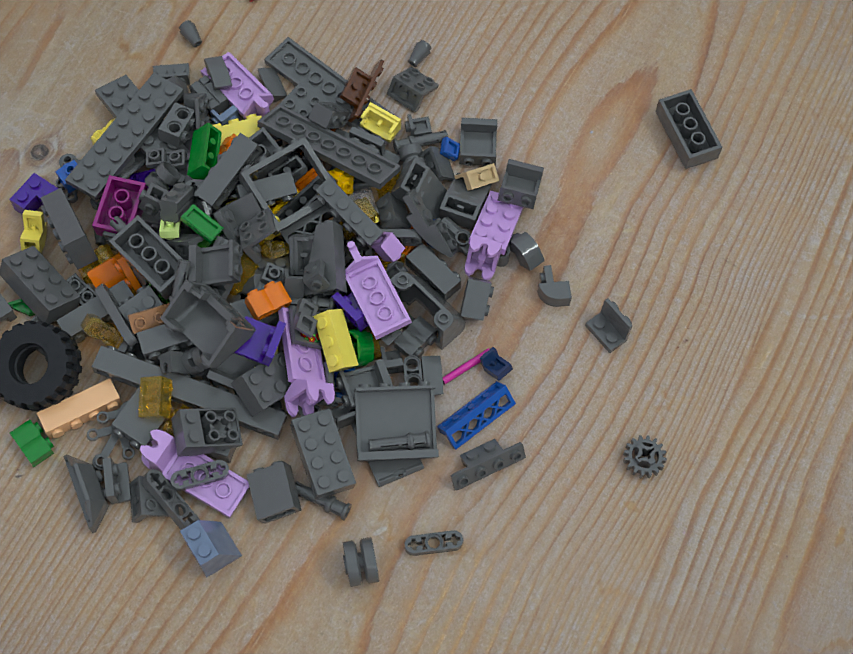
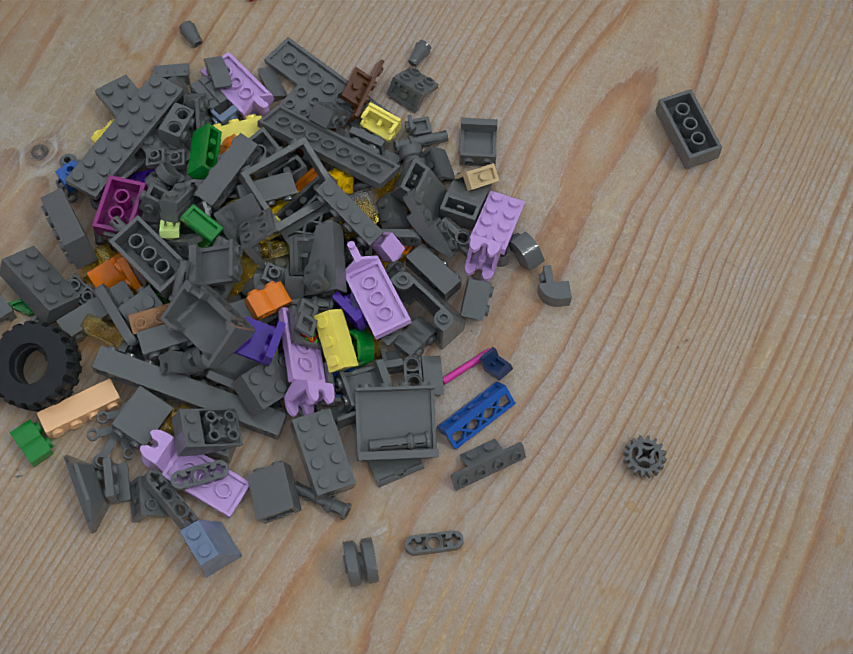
dark purple brick [9,173,58,214] -> none
light yellow brick [20,210,47,253] -> none
clear yellow bracket [138,376,173,419] -> none
blue tile [440,136,460,161] -> none
dark grey panel [497,159,544,209] -> none
dark grey bracket [585,298,633,353] -> none

